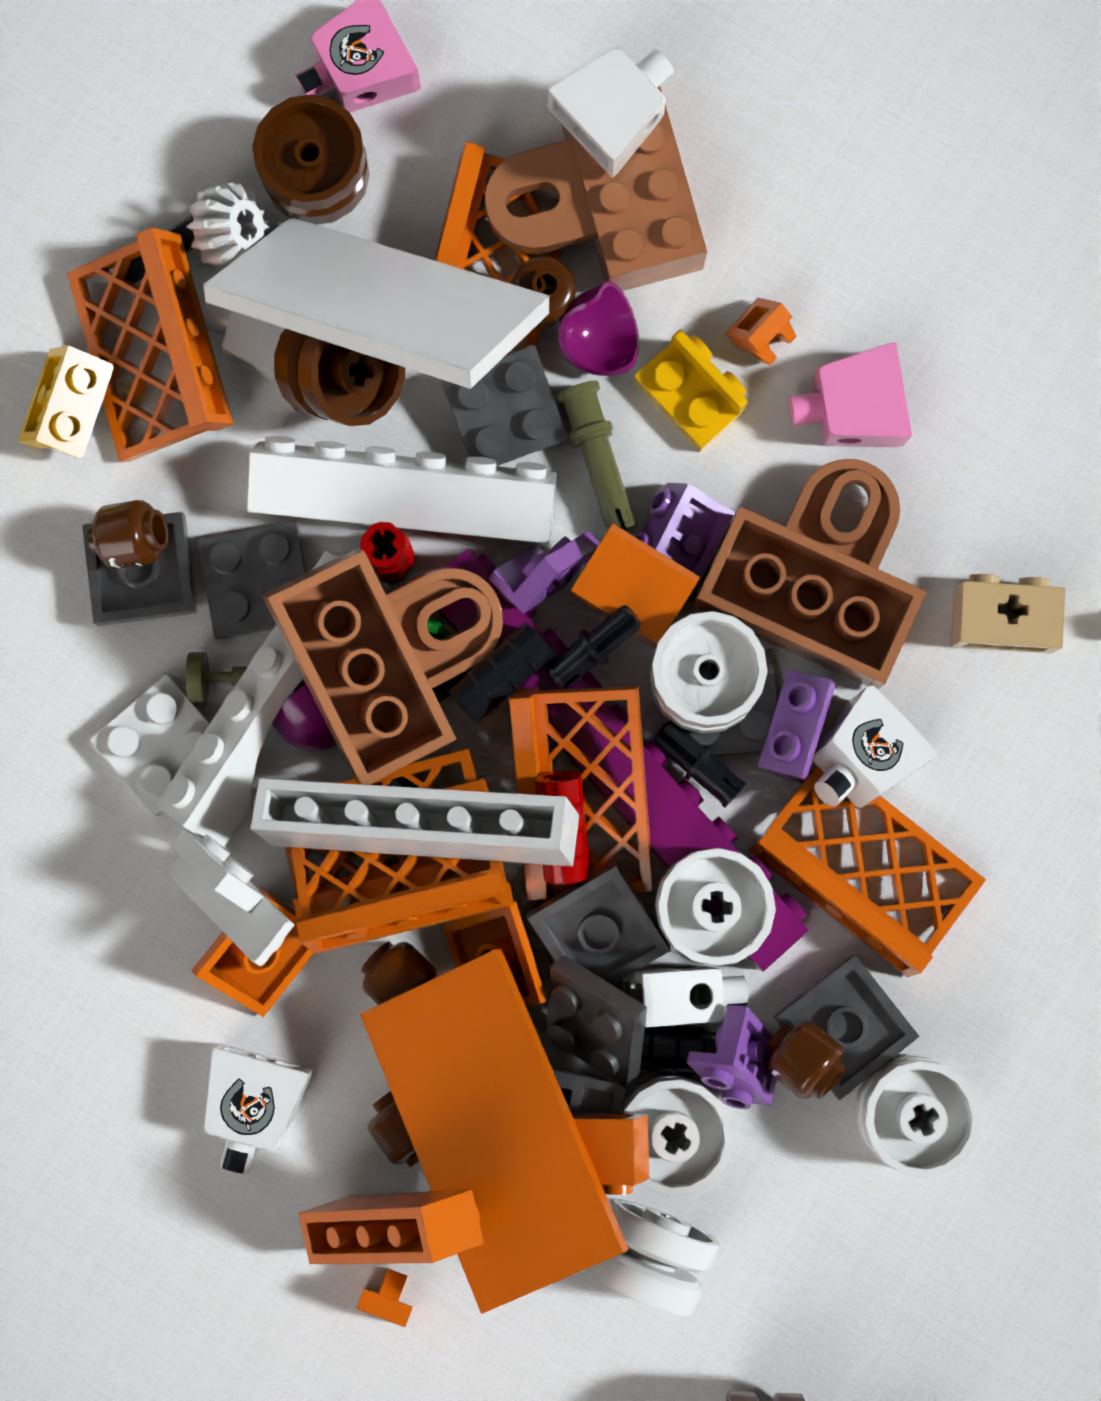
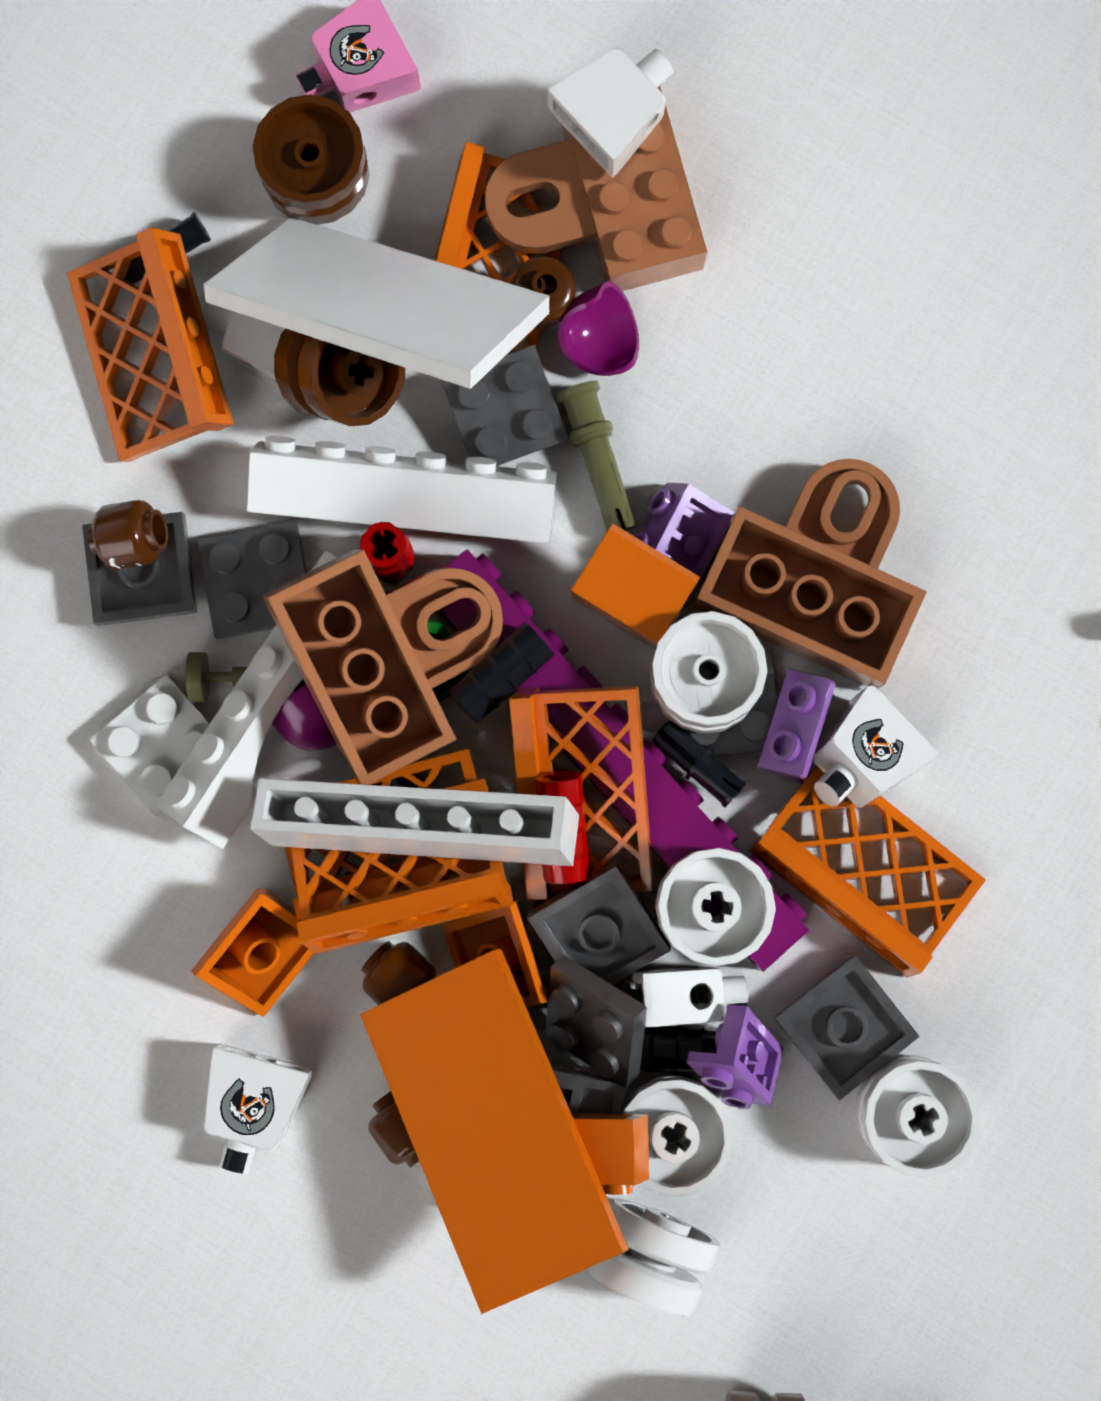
bracket [17,346,113,458] -> none
white bracket [167,830,295,966] -> none
white gear [186,183,271,269] -> none
orange brick [299,1189,484,1264] -> none
orange tile [356,1268,413,1327] -> none
medium lavender bracket [489,531,600,614] -> none
black axle [546,605,642,689] -> none
yellow bracket [633,329,748,452] -> none
orange tile [725,298,797,365] -> none
reddish brown head [767,1021,846,1099] -> none
bright pink torso [789,343,912,447] -> none
tan brick [951,574,1065,654] -> none

